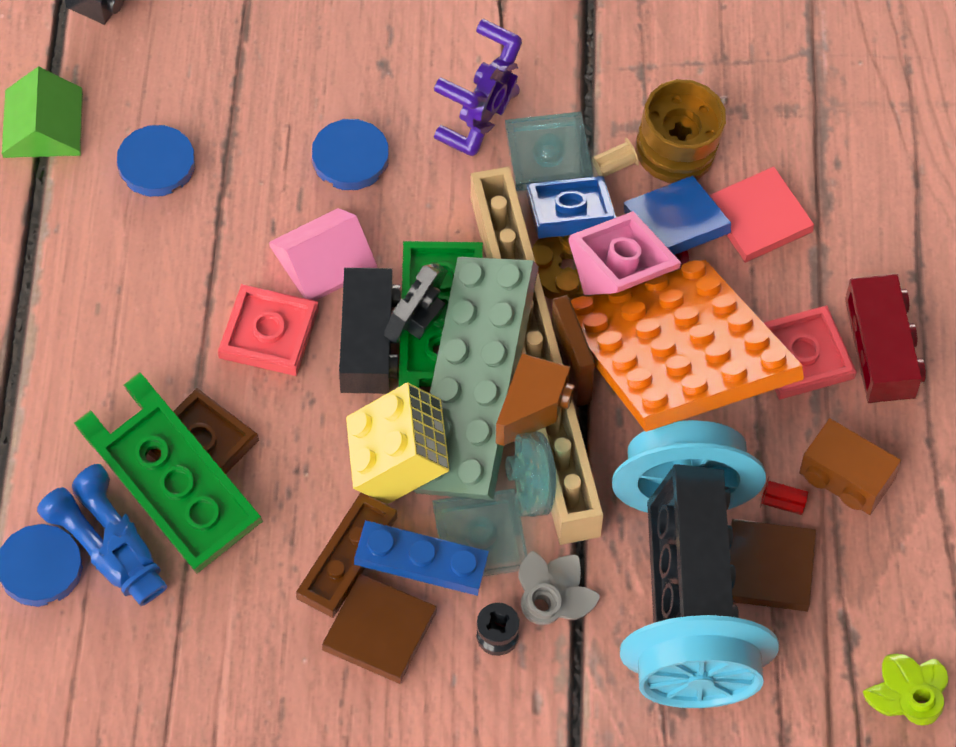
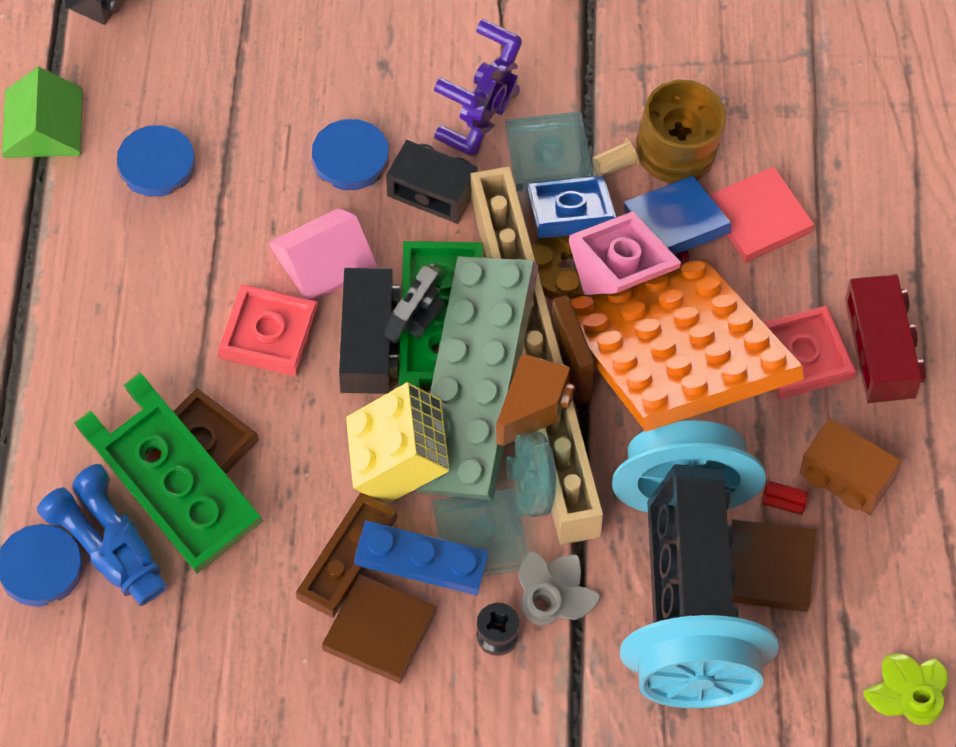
none -> black brick [386,139,478,224]

